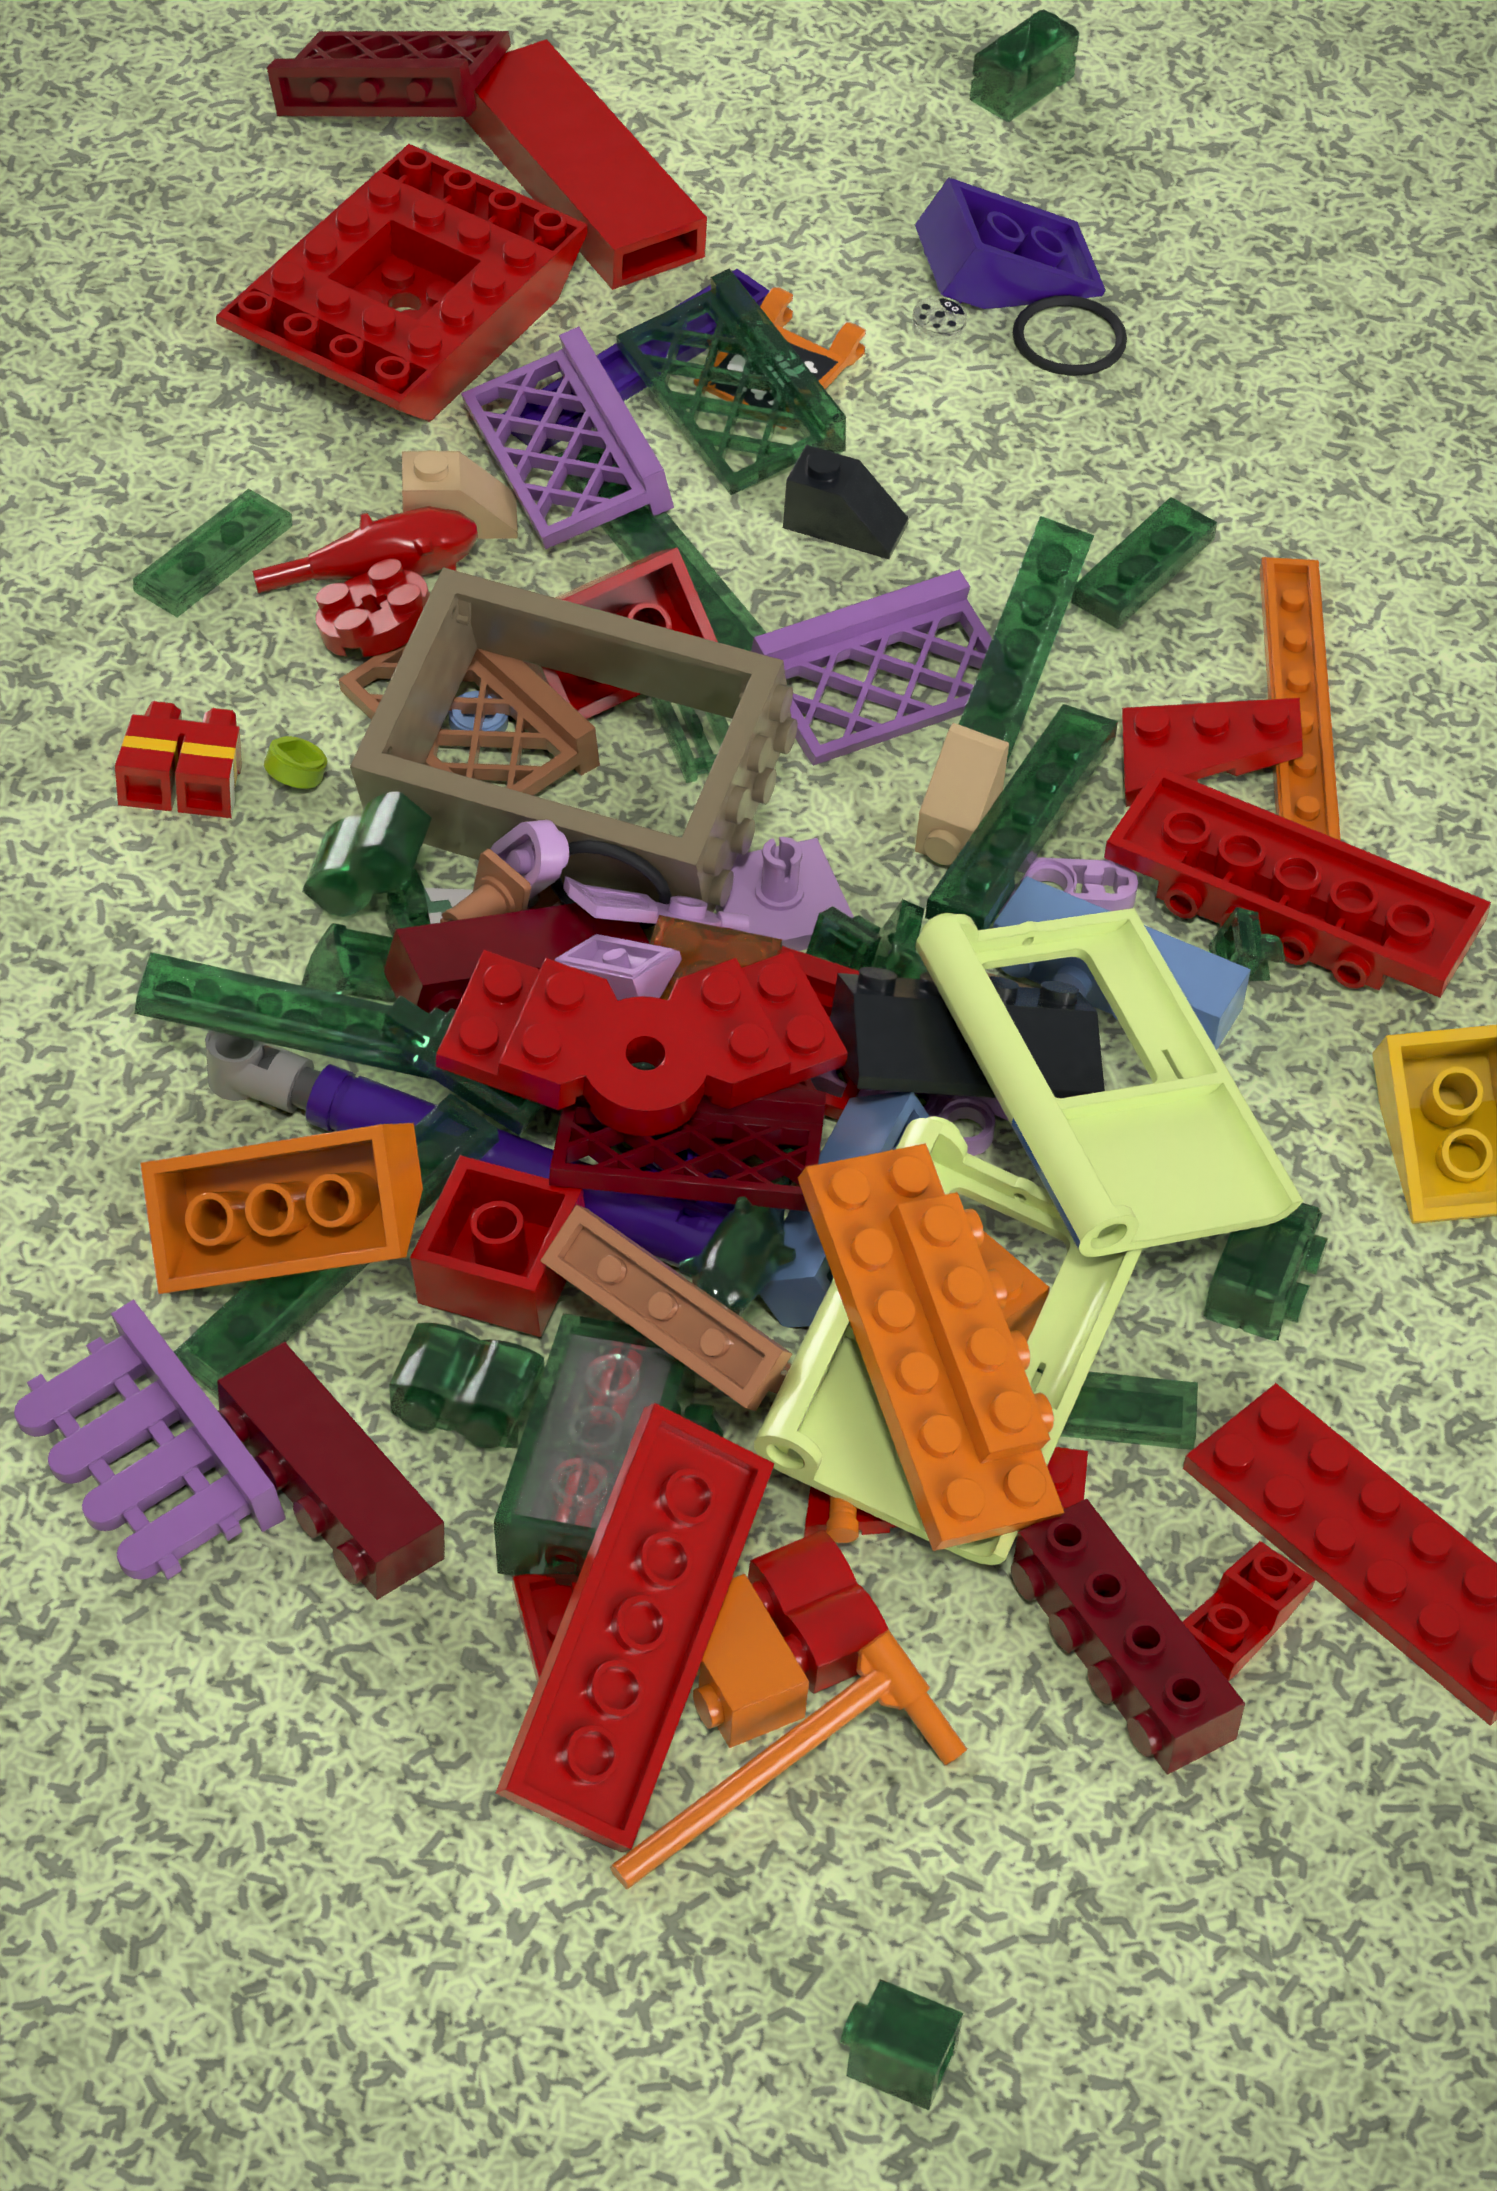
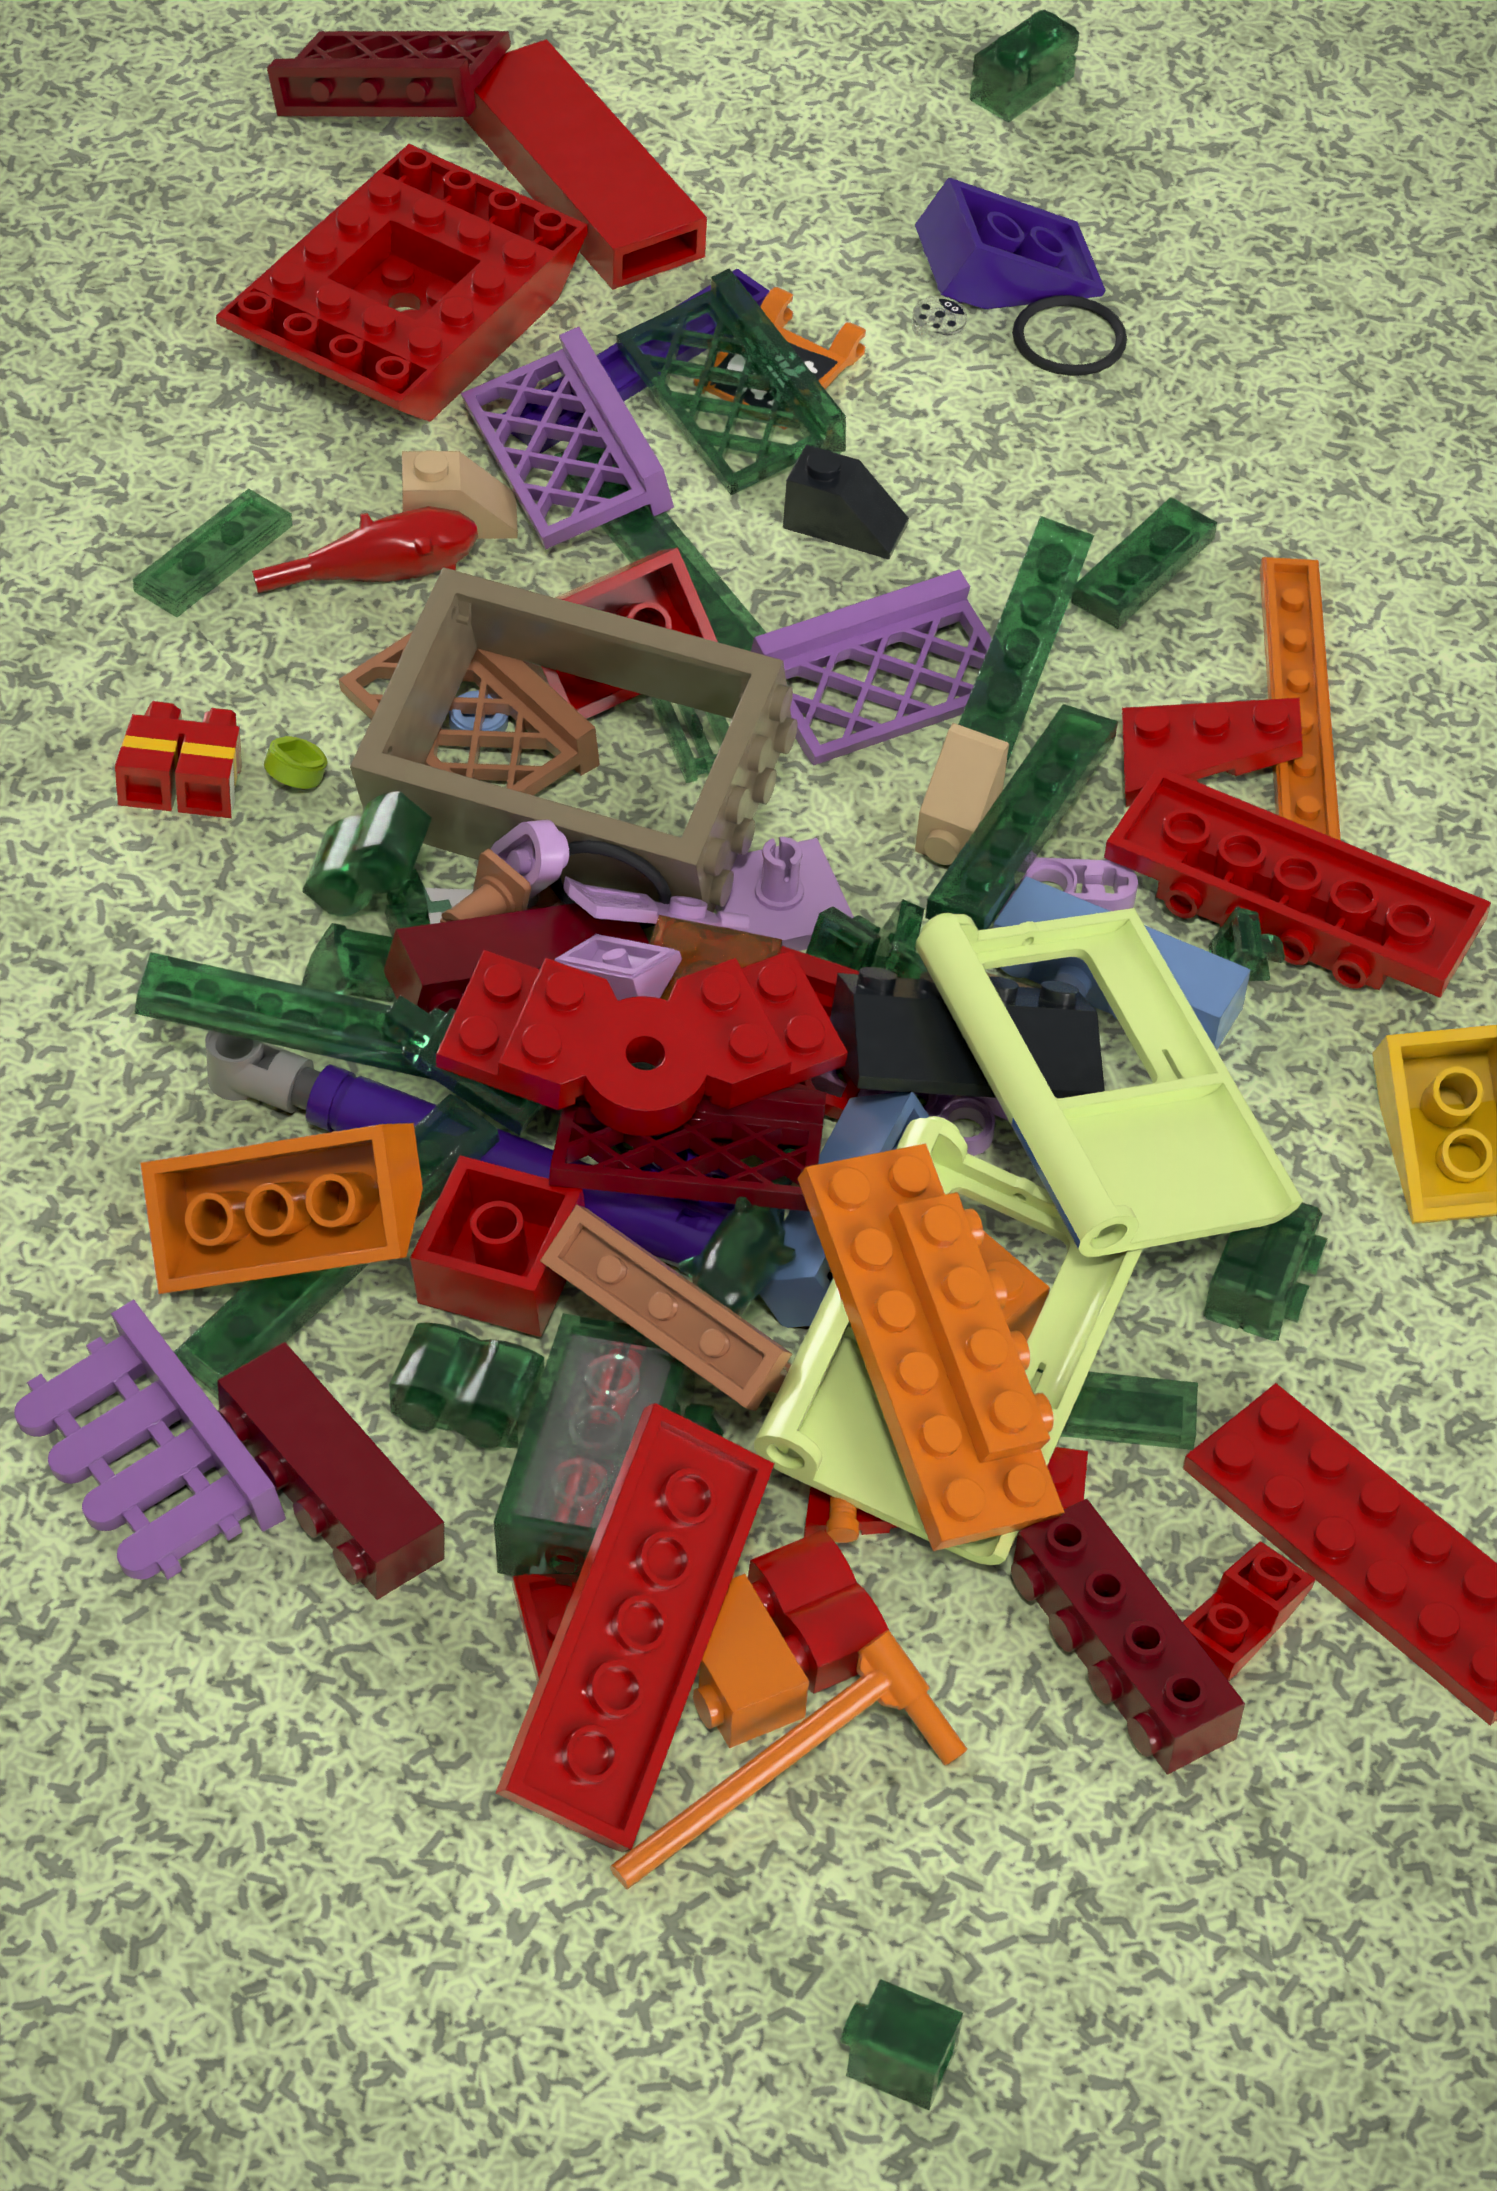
red plate [315,559,430,657] -> none

